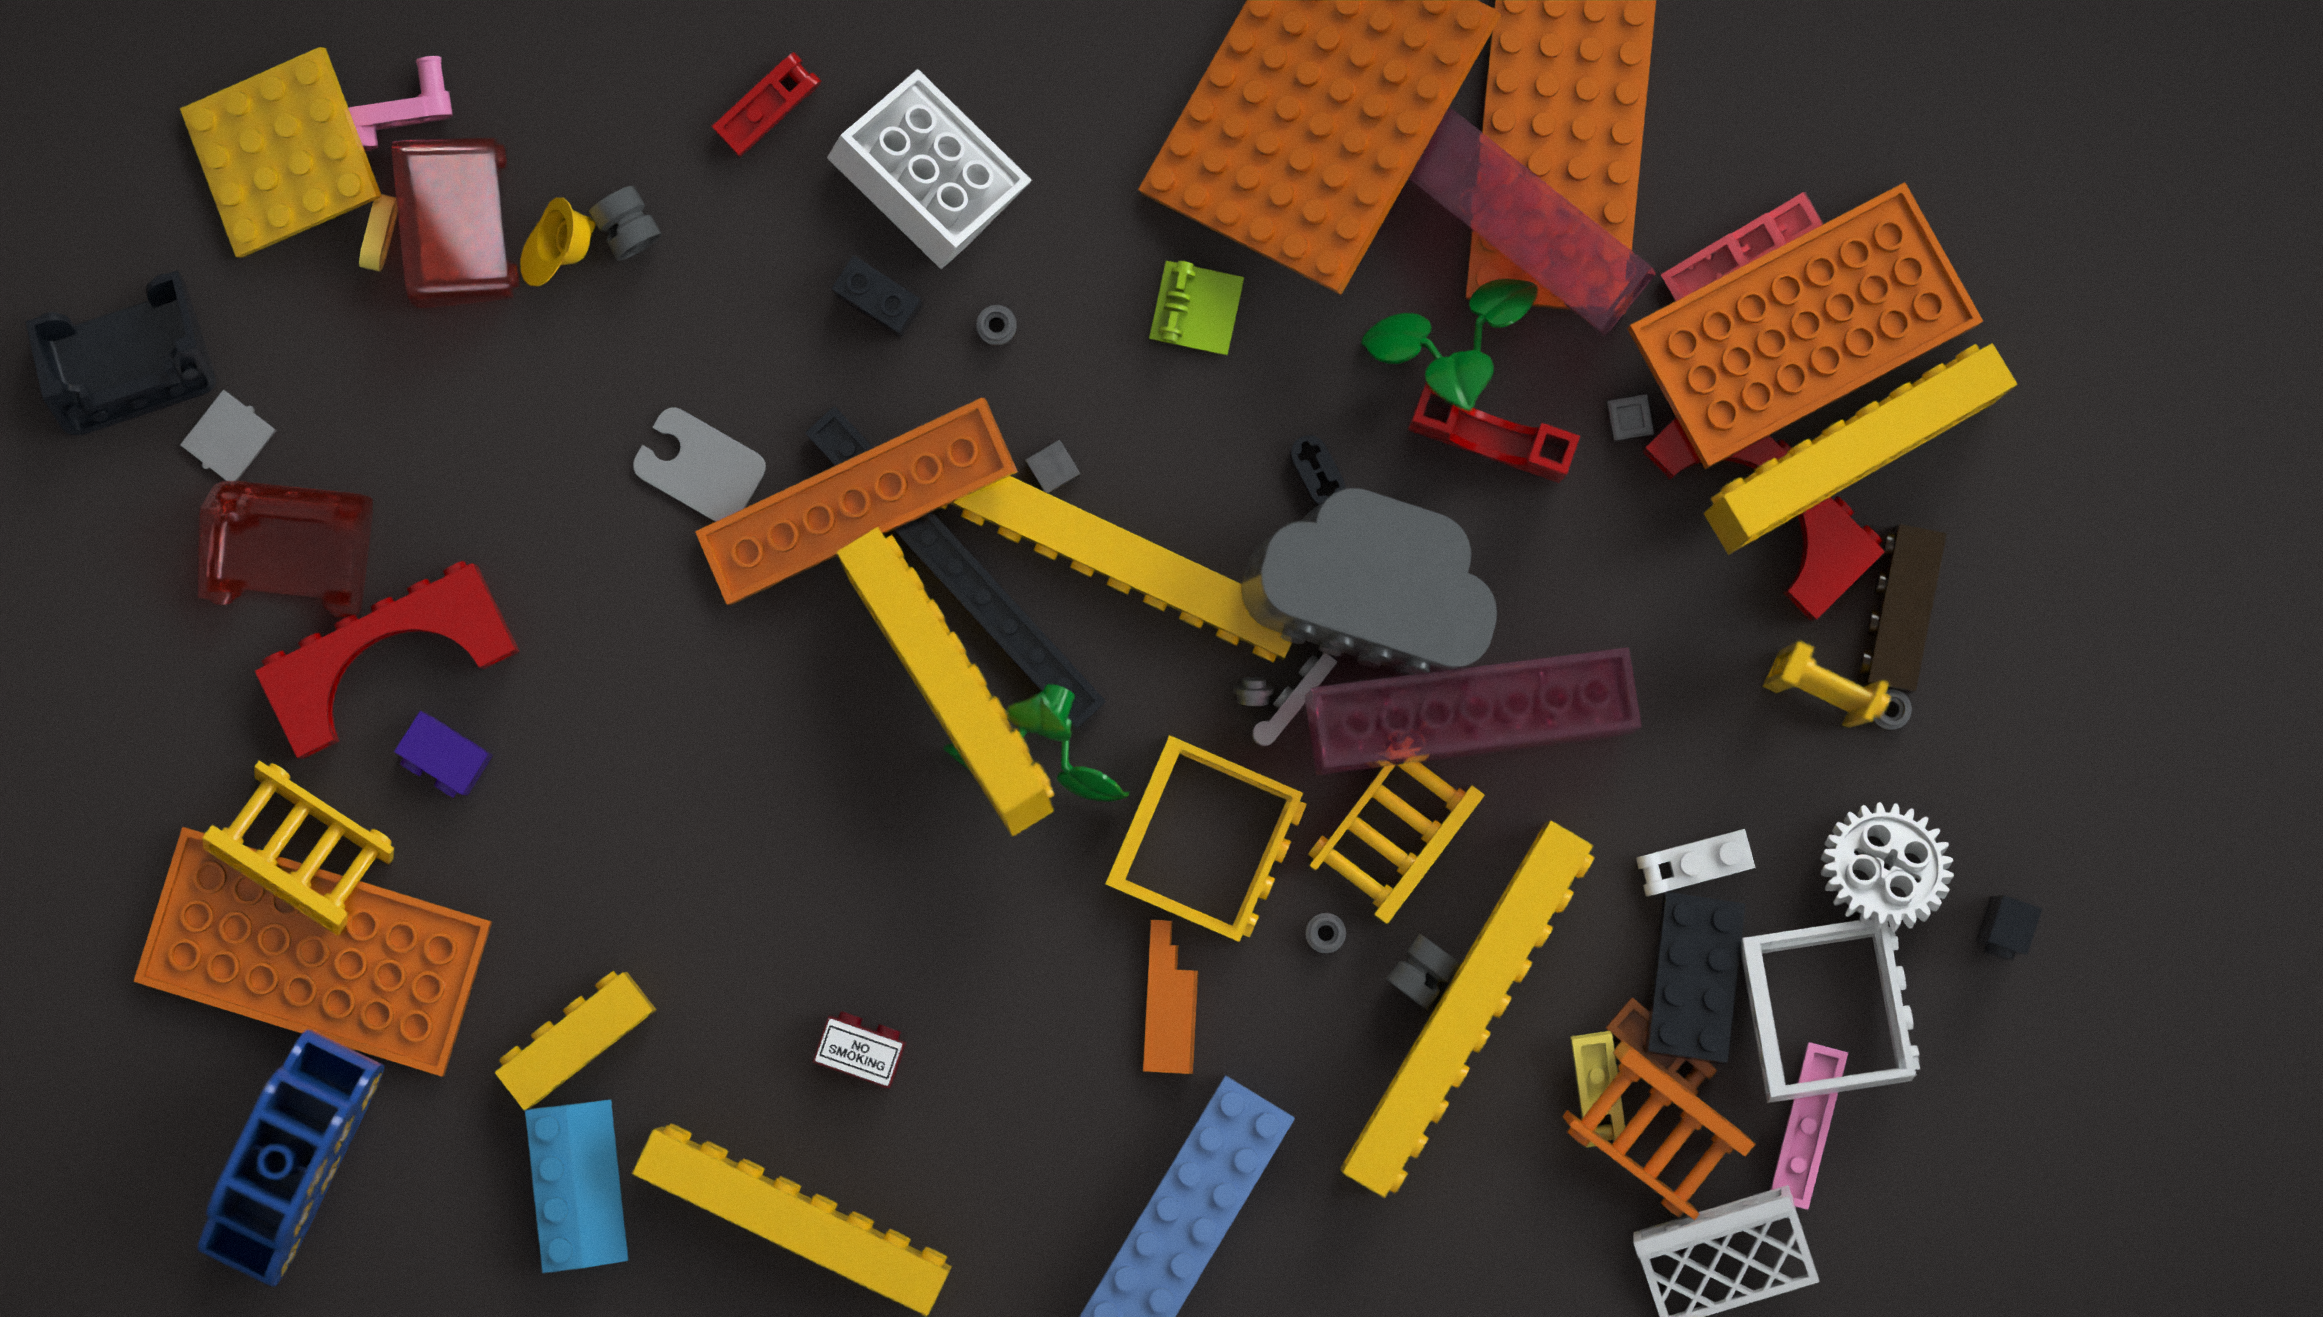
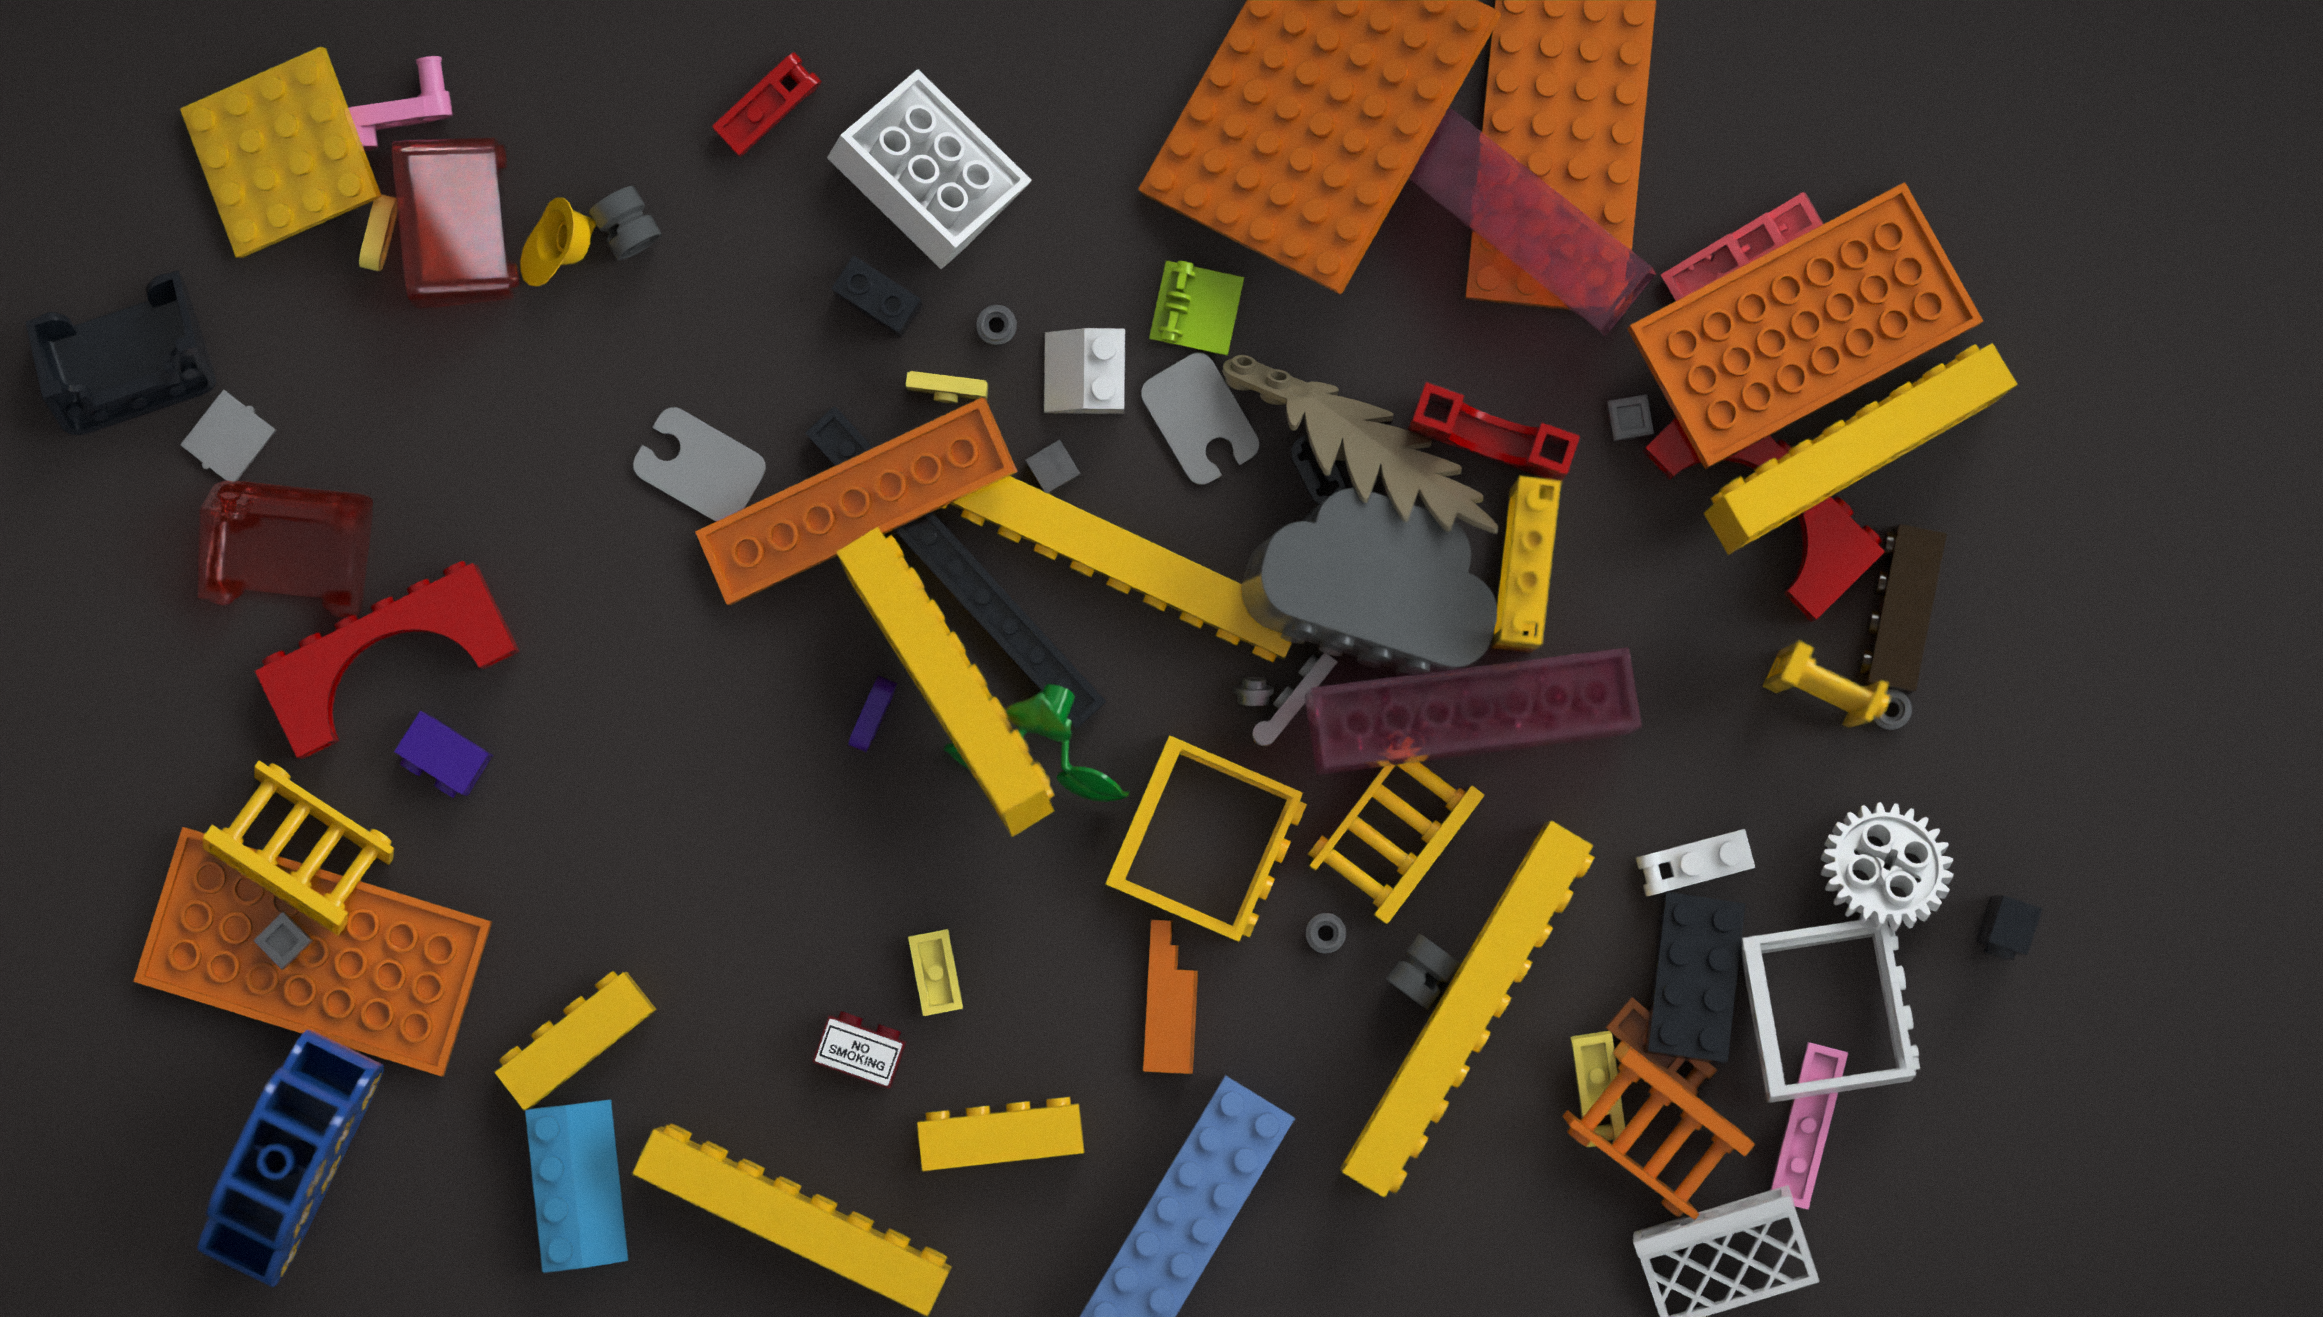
green plant [1361,279,1538,411] -> none
none -> flat silver plate [253,912,313,969]
none -> dark purple beam [848,675,898,753]
none -> light yellow plate [906,371,989,403]
none -> light yellow plate [908,929,963,1016]
none -> yellow brick [917,1097,1085,1171]
none -> white slope [1044,328,1125,414]
none -> light grey piece [1141,353,1259,485]
none -> dark tan plant [1223,355,1498,534]
none -> yellow window [1491,476,1561,653]

